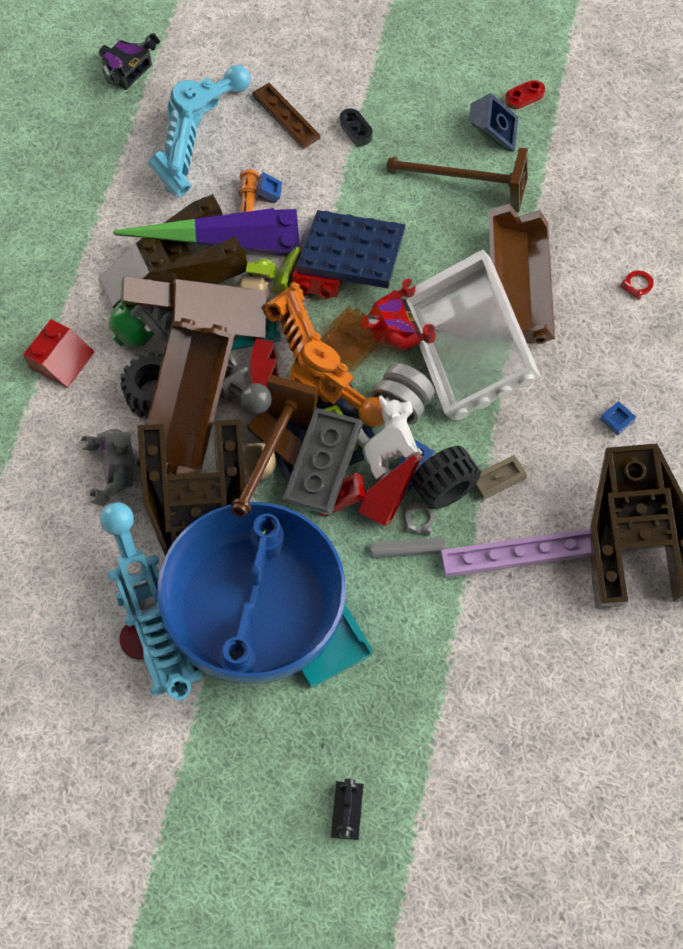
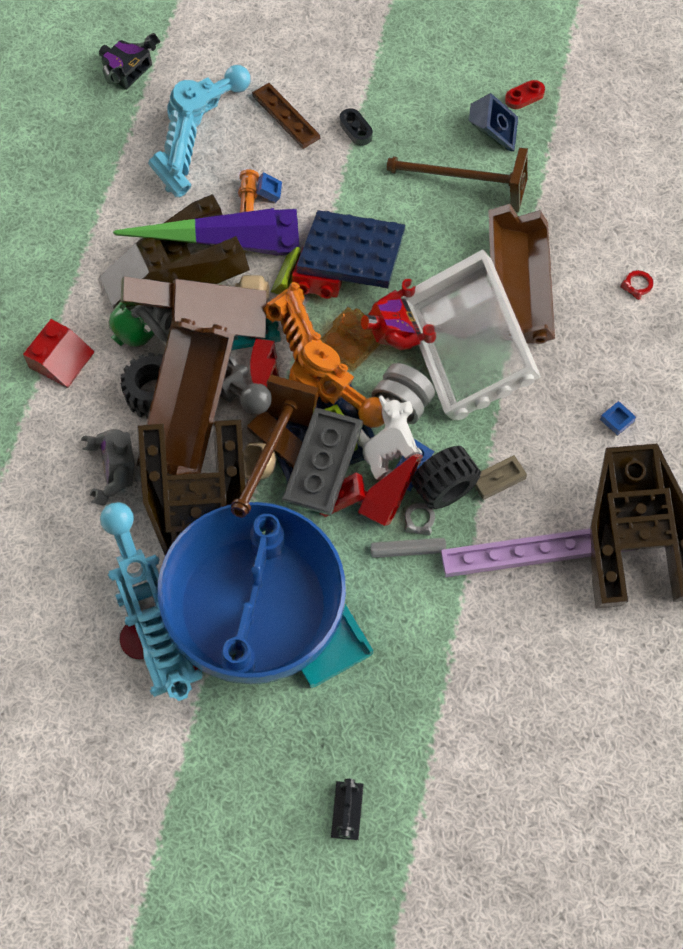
lime slope [246,259,278,278] -> none

